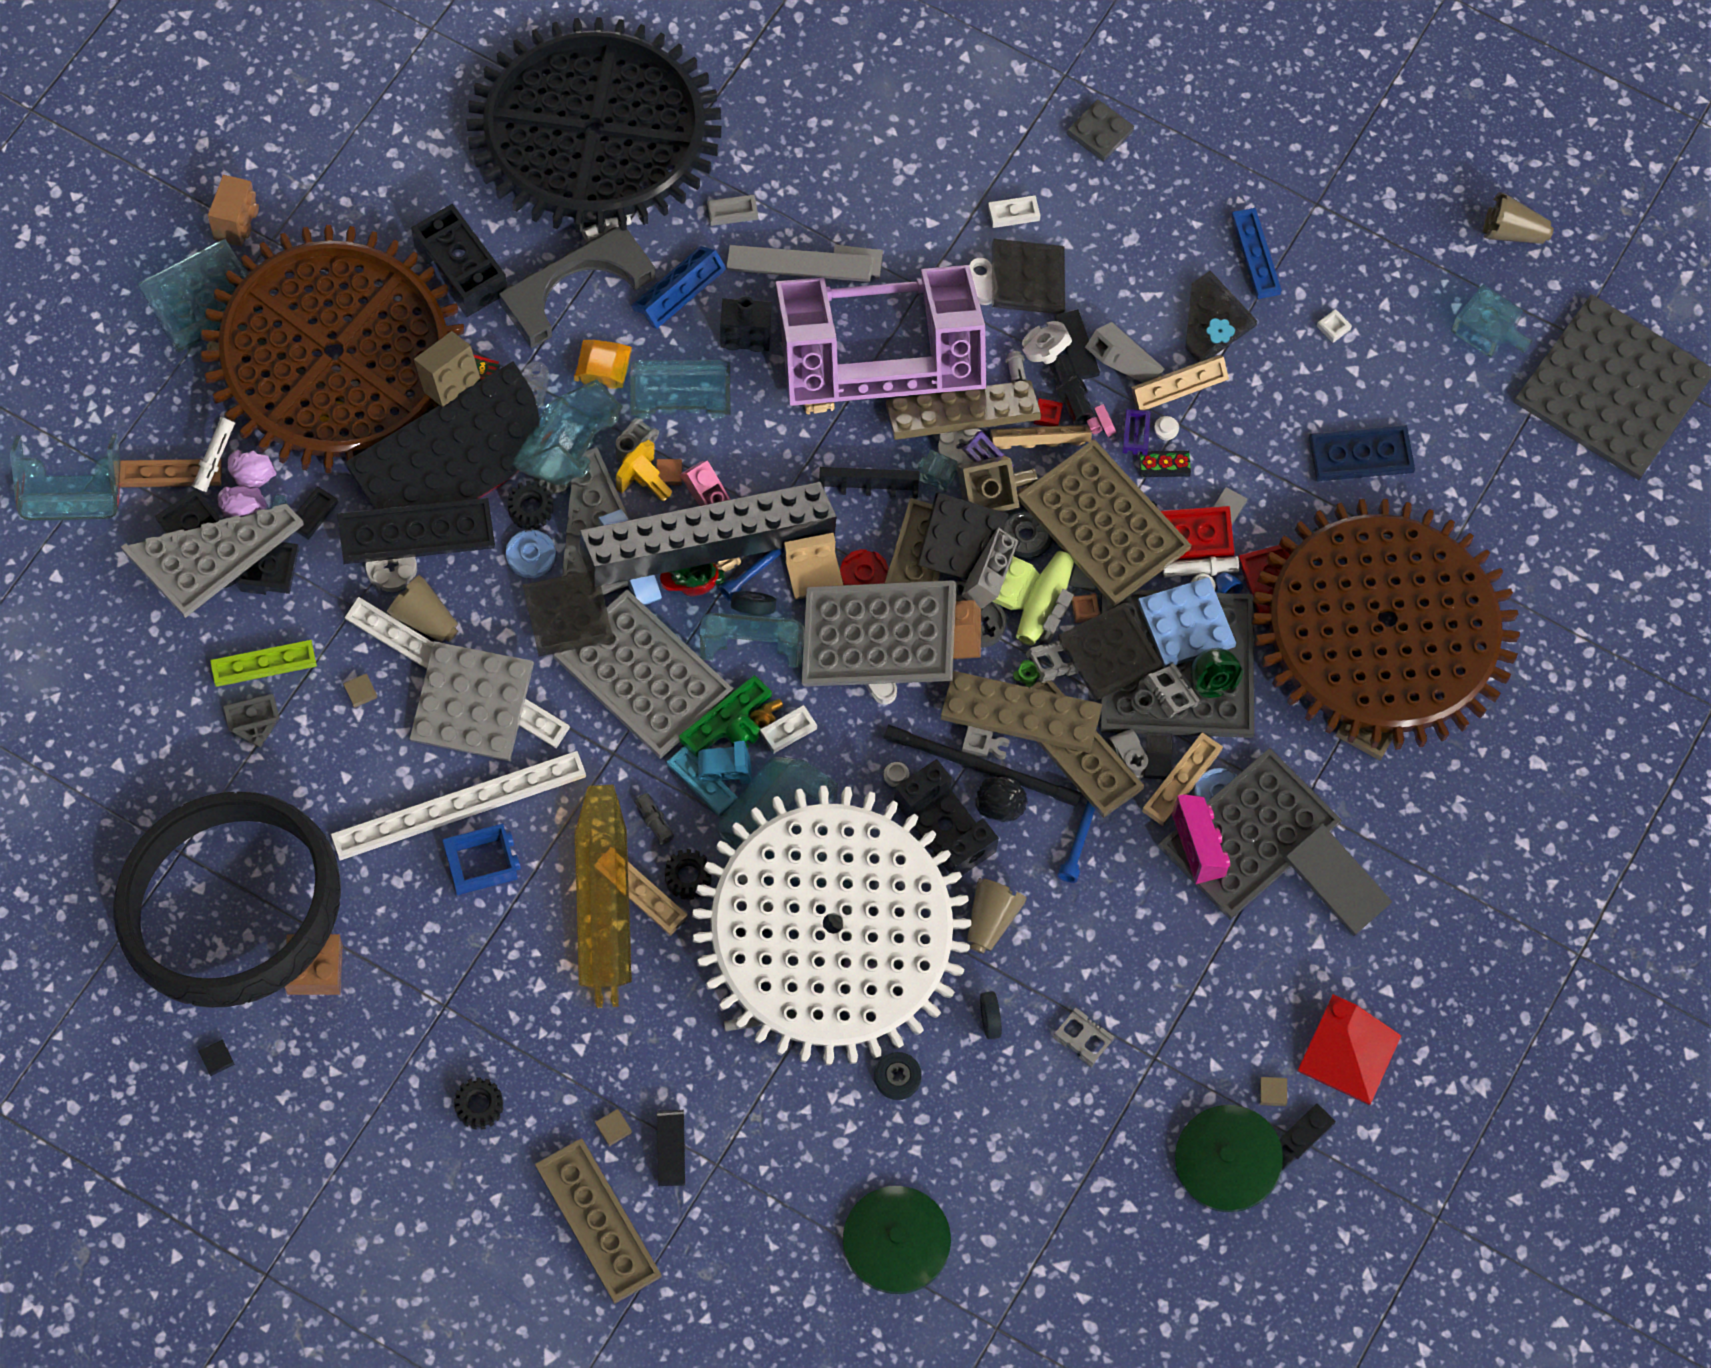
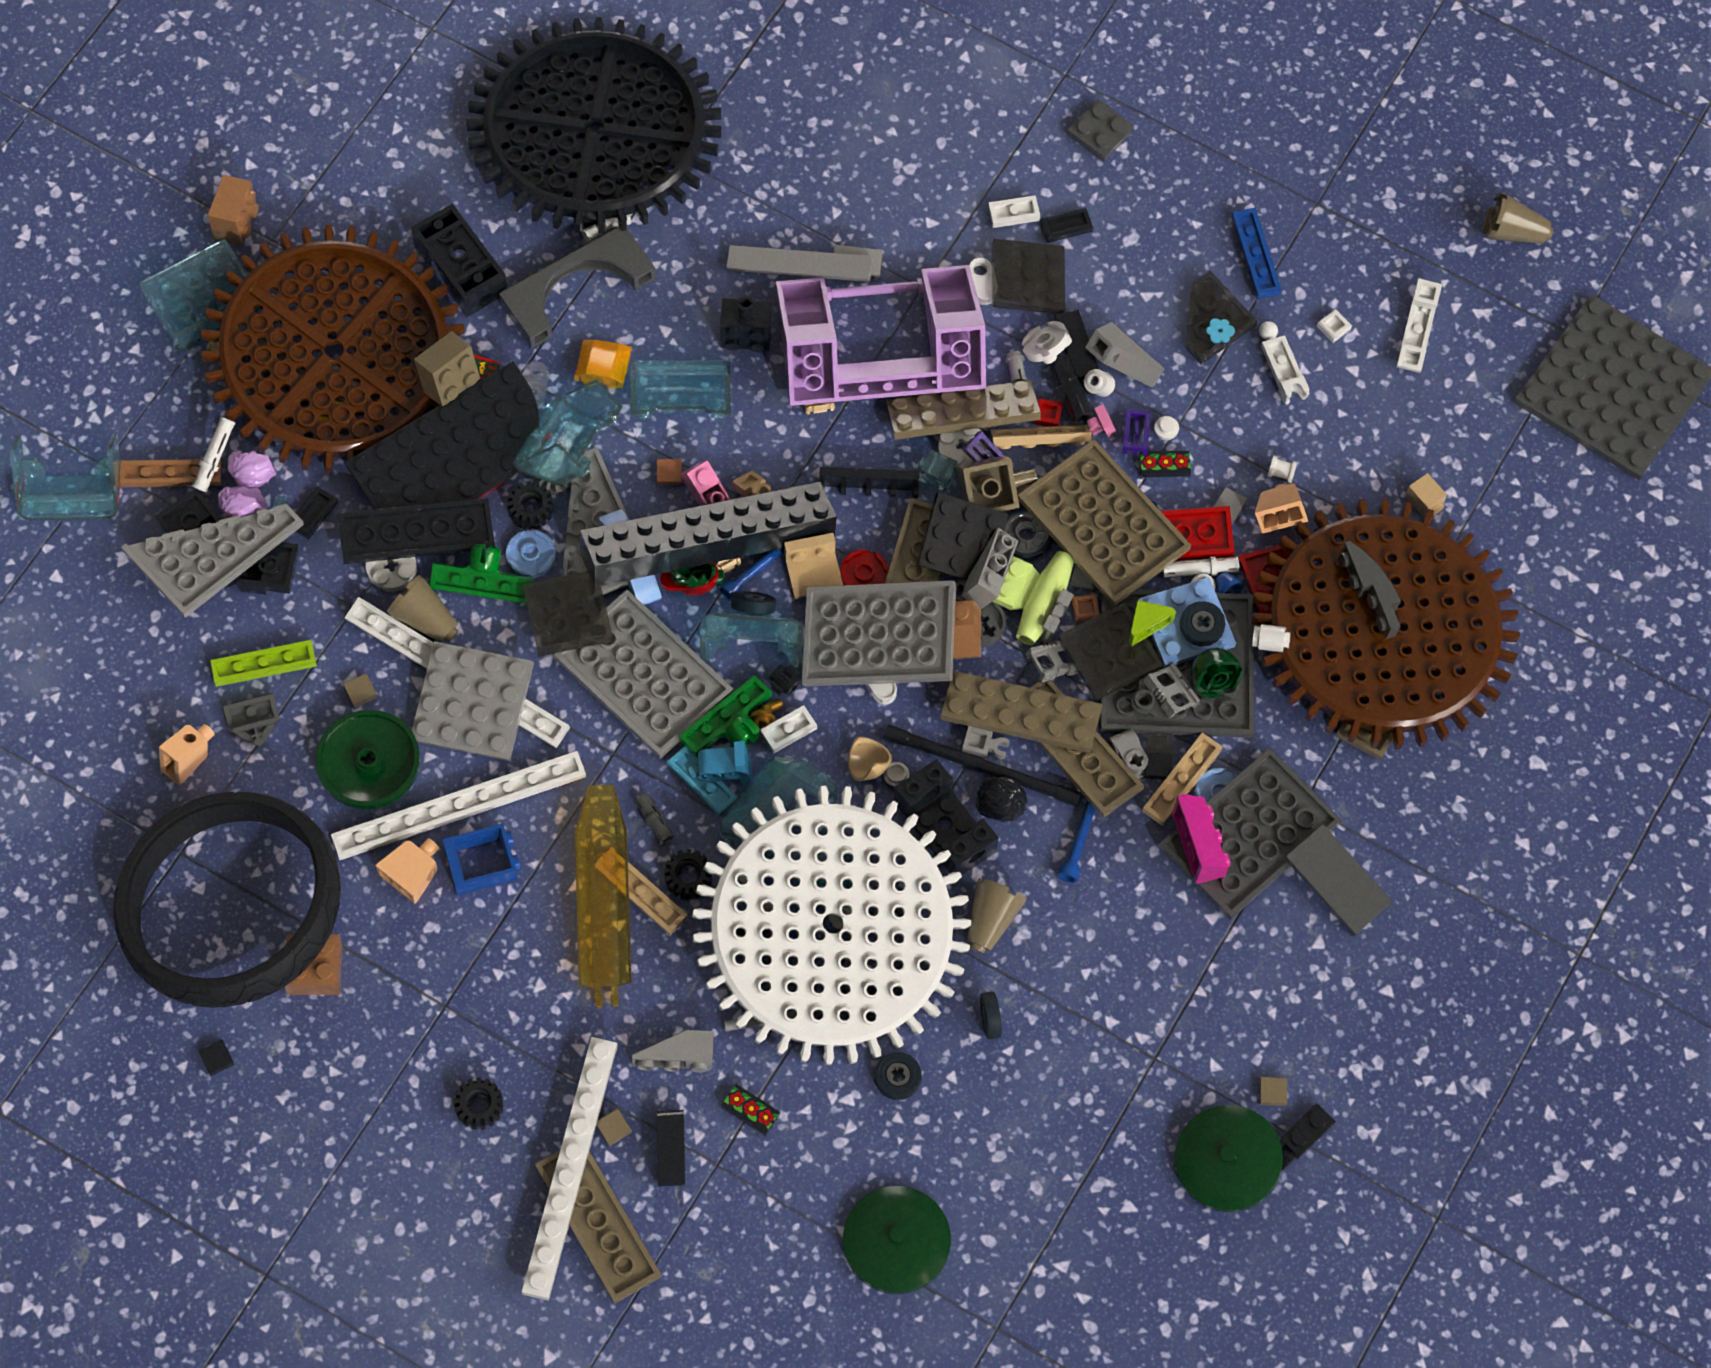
light grey piece [616,416,659,463] -> none
yellow piece [616,440,672,501] -> none
blue fence [631,246,727,329] -> none
light grey tile [707,195,758,226] -> none
bright green plate [1013,660,1041,688] -> none
light grey piece [1053,1008,1114,1068] -> none
tan plate [1131,355,1229,411] -> none
red slope [1298,994,1401,1105] -> none
dark blue tile [1309,425,1415,482] -> none
clear light blue brick [1451,284,1532,358] -> none
none -> light nougat torso [159,724,214,786]
none -> dark green dish [316,710,420,810]
none -> light nougat torso [375,838,439,904]
none -> green plate [430,544,534,604]
none -> white plate [522,1037,618,1301]
none -> light grey slope [632,1030,714,1073]
none -> tile [721,1084,780,1136]
none -> tan plate [732,470,772,497]
none -> black gear [769,664,801,696]
none -> tan helmet [848,737,892,781]
none -> black tile [1040,207,1093,243]
none -> white brick [1084,369,1115,397]
none -> lime slope [1129,600,1176,646]
none -> black bush [1179,601,1226,647]
none -> white brick [1252,624,1290,652]
none -> light nougat torso [1255,483,1308,534]
none -> white plate [1259,321,1309,405]
none -> white bush [1267,455,1297,483]
none -> dark grey slope [1339,541,1401,639]
none -> white slope [1397,278,1442,373]
none -> tan brick [1405,473,1447,517]

